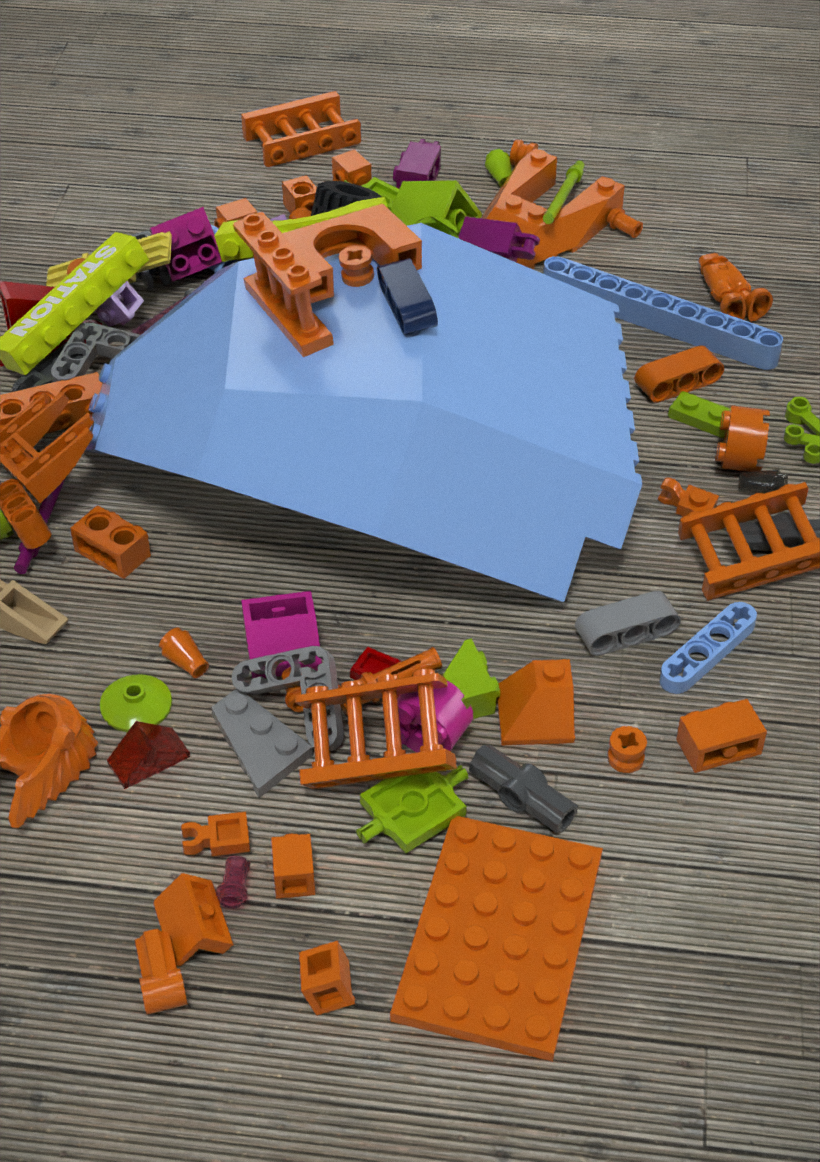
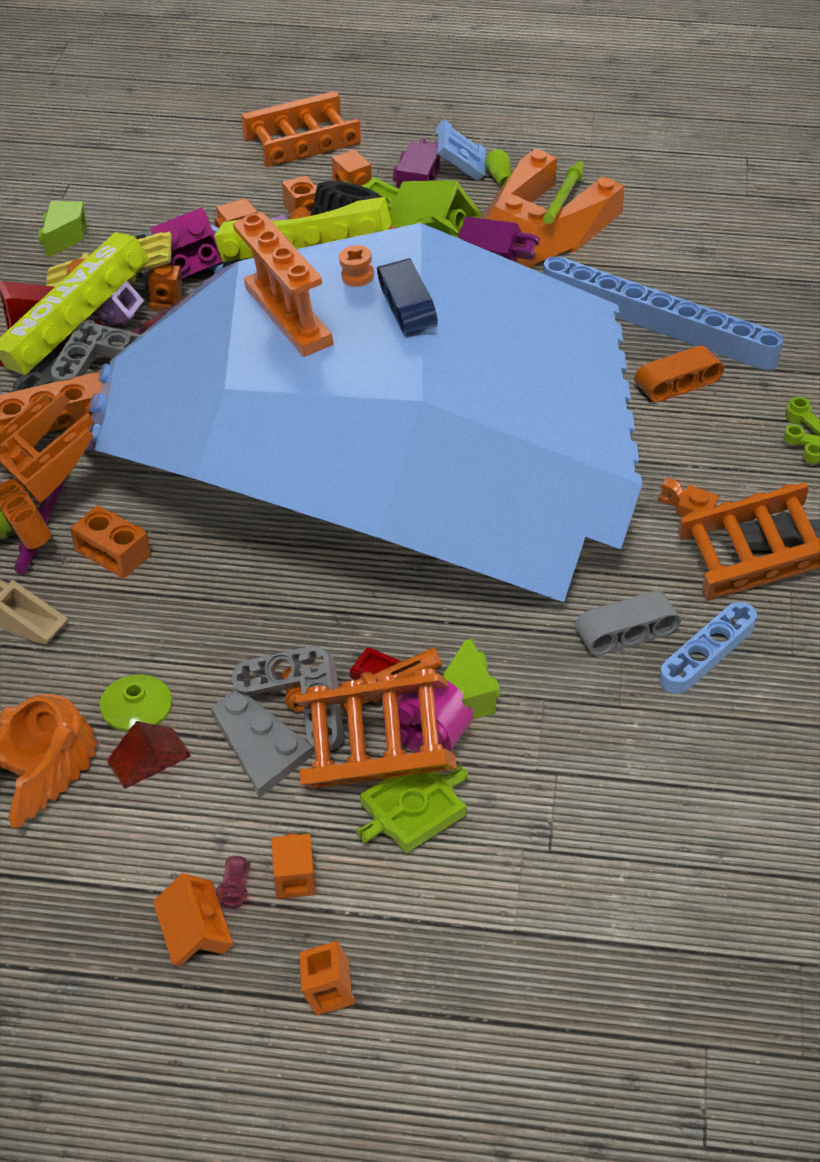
orange piece [135,929,188,1015] -> none
orange cone [159,627,209,678] -> none
orange plate [181,811,250,856] -> none
dark pink slope [241,591,322,679] -> none
orange arch [282,204,422,304] -> none
orange plate [390,816,603,1062] -> none
dark grey piece [469,744,578,833] -> none
orange slope [497,659,575,745] -> none
orange wheel [510,139,538,166] -> none
orange pin [607,208,643,238] -> none
orange wheel [608,726,647,773] -> none
lime hinge [668,391,729,439] -> none
orange brick [676,699,767,773] -> none
orange piece [698,253,773,322] -> none
orange brick [715,405,770,473] -> none
clear smoke cone [738,469,788,494] -> none
none -> lime slope [39,201,87,256]
none -> orange brick [147,264,183,311]
none -> light blue plate [436,119,486,181]

